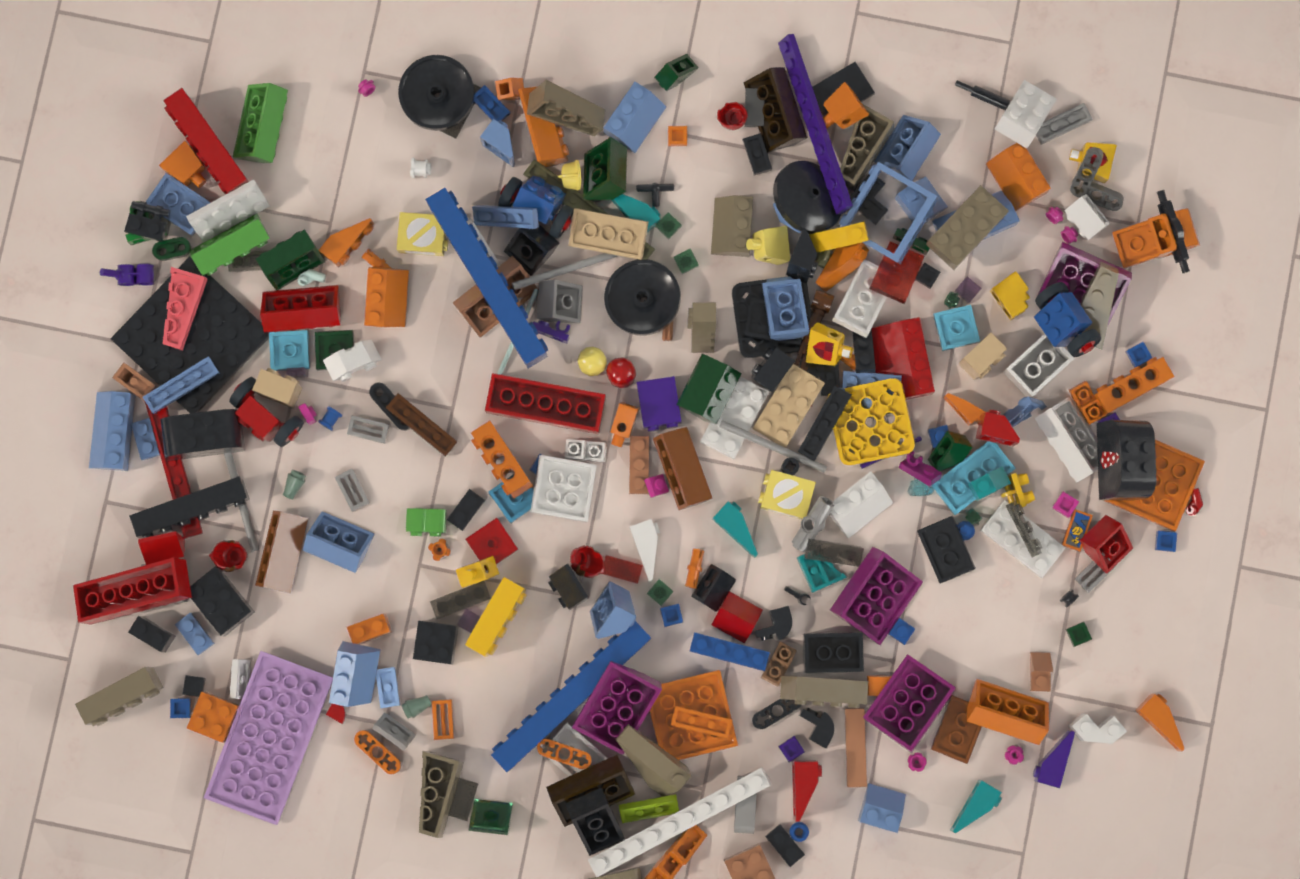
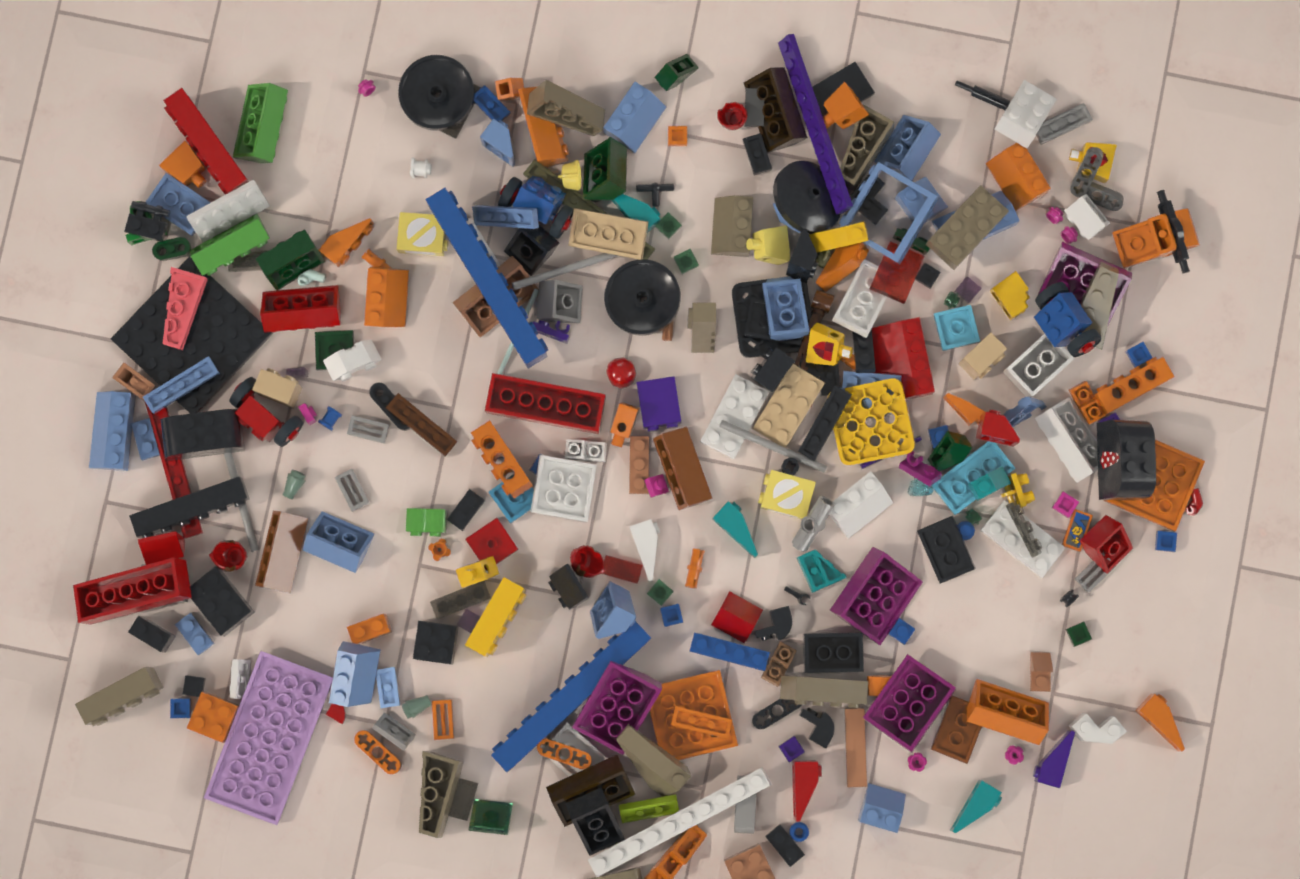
dark purple beam [99,264,154,286] -> none
medium azure plate [269,330,310,371] -> none
light yellow hair [577,346,607,376] -> none
dark green slope [676,354,742,425] -> none
black panel [691,564,736,612] -> none
clear smoke plate [804,538,864,567] -> none

